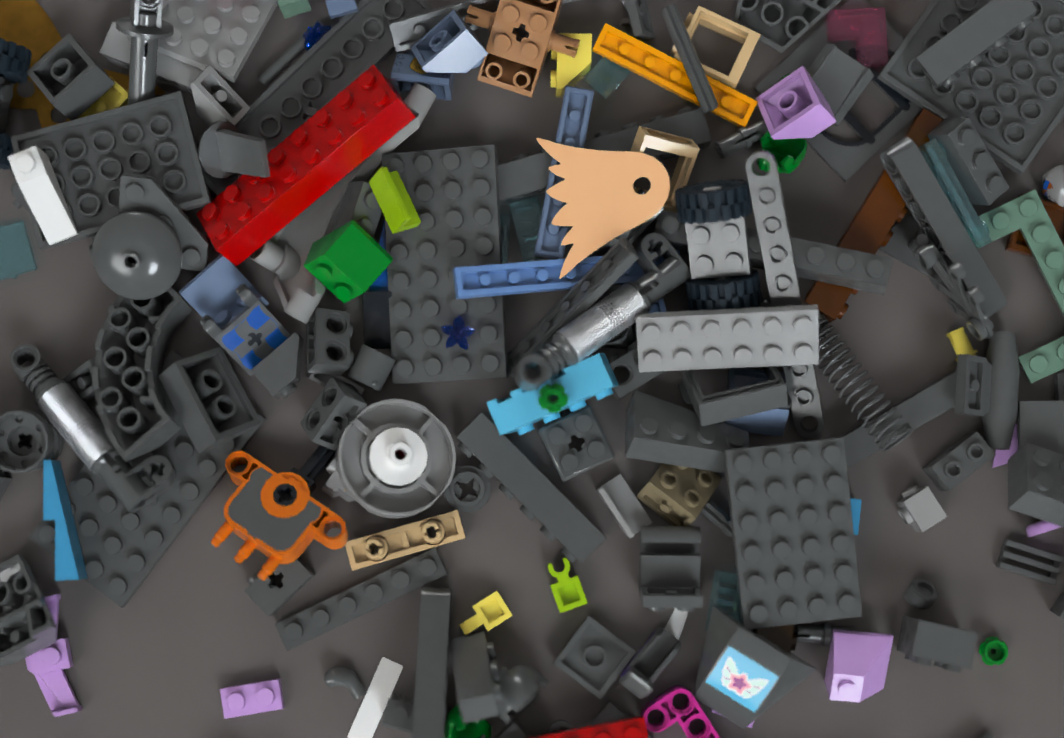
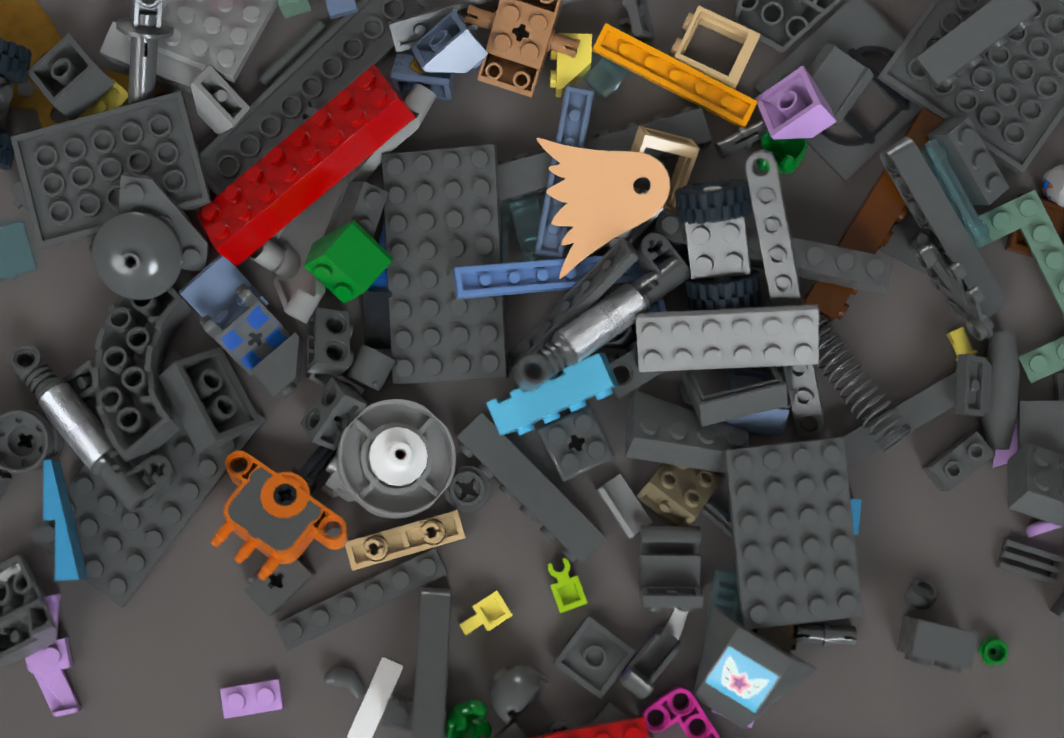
white slope [8,146,78,245] -> none
dark grey piece [198,122,270,178] -> none
clear blue plant [302,21,332,51] -> none
lime panel [368,167,421,234] -> none
clear blue plant [441,315,476,350] -> none
dark grey brick [450,631,503,723] -> none
green plate [538,383,568,413] -> none
dark grey axle [661,4,718,113] -> none
lavender slope [824,629,893,702] -> none
clear pink tile [826,7,888,67] -> none
light grey brick [896,485,947,532] -> none

